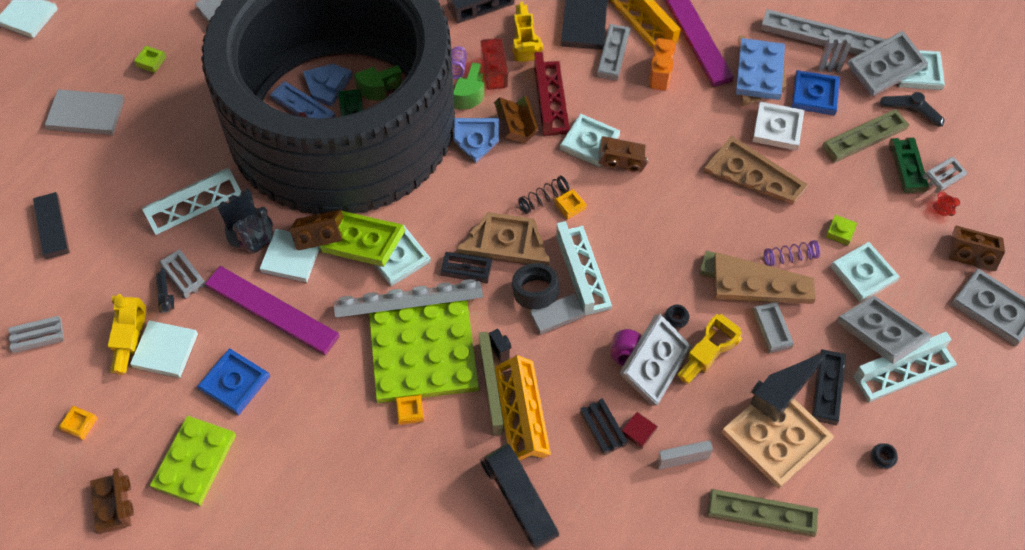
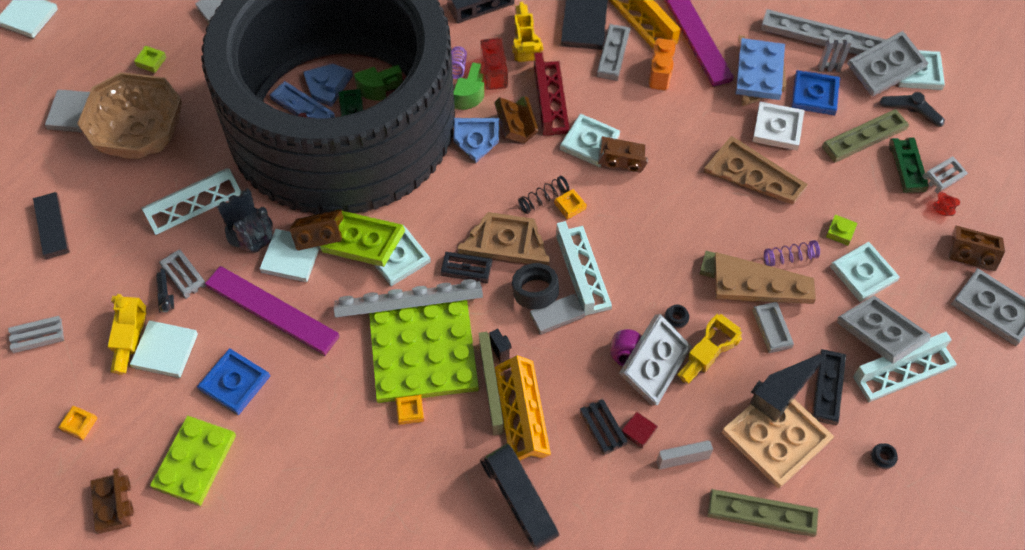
none -> medium nougat rock [77,72,182,159]

